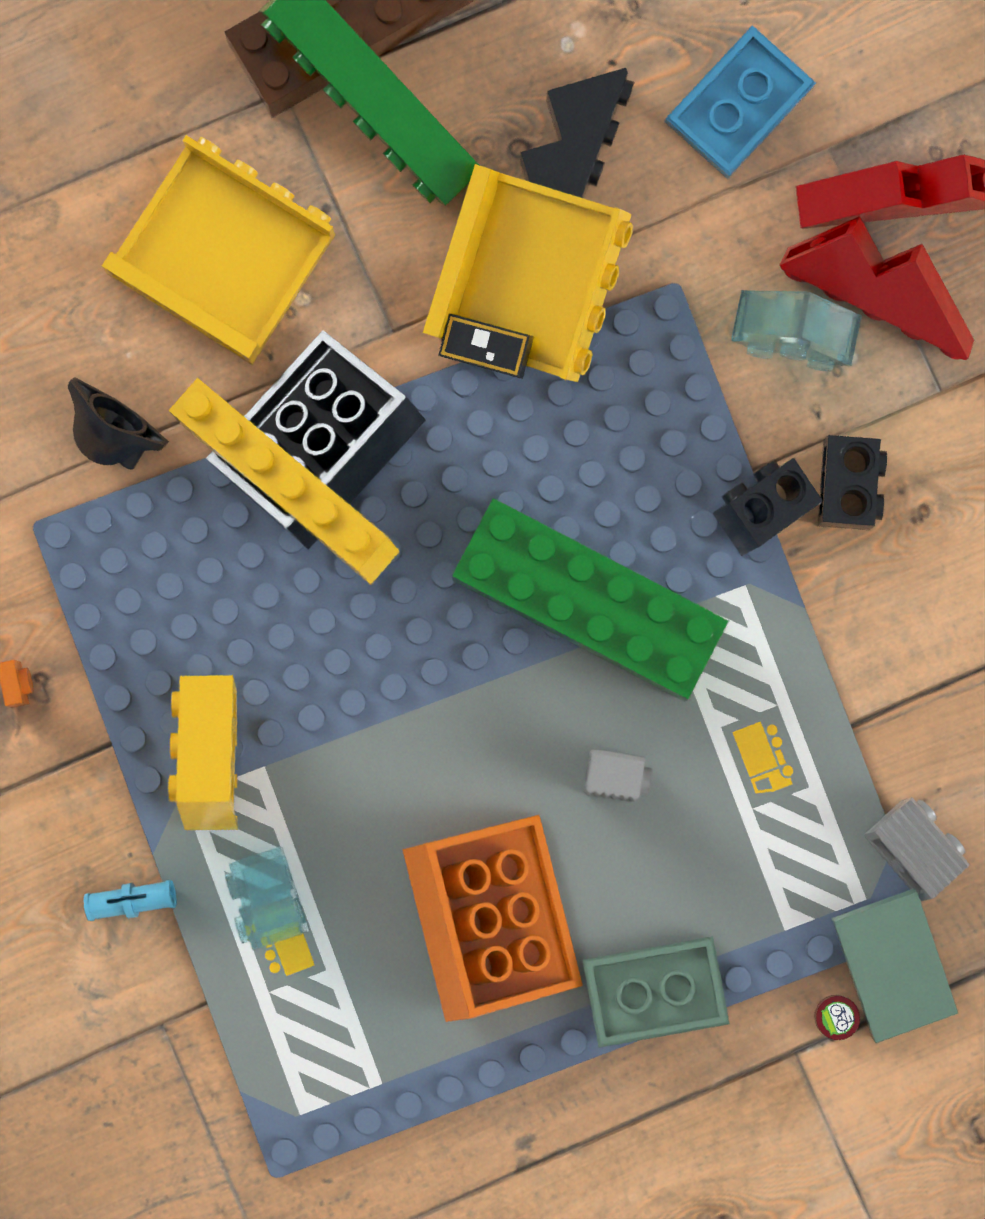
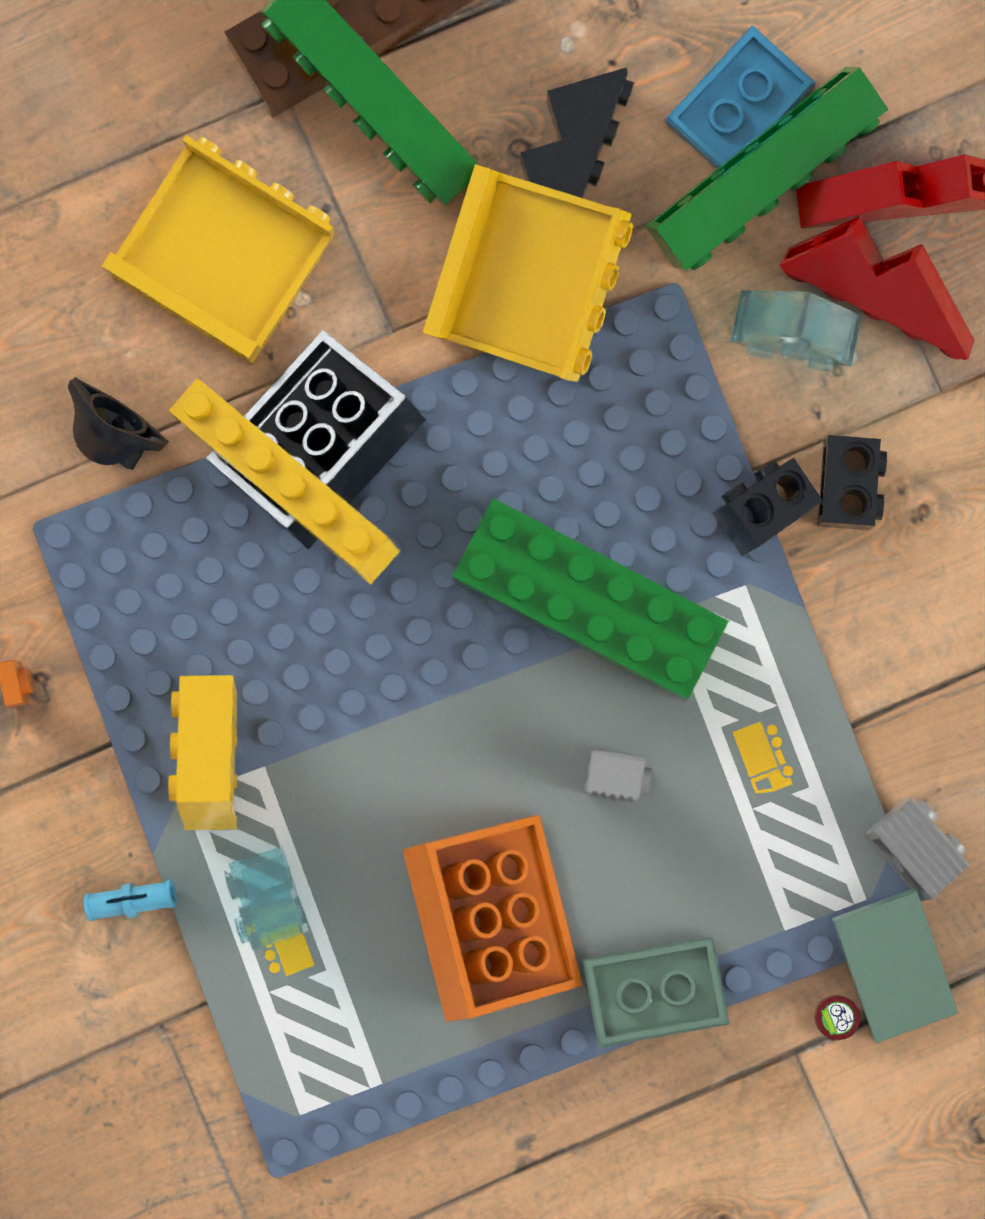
tile [438,313,534,379] -> none
none -> green brick [645,66,889,271]

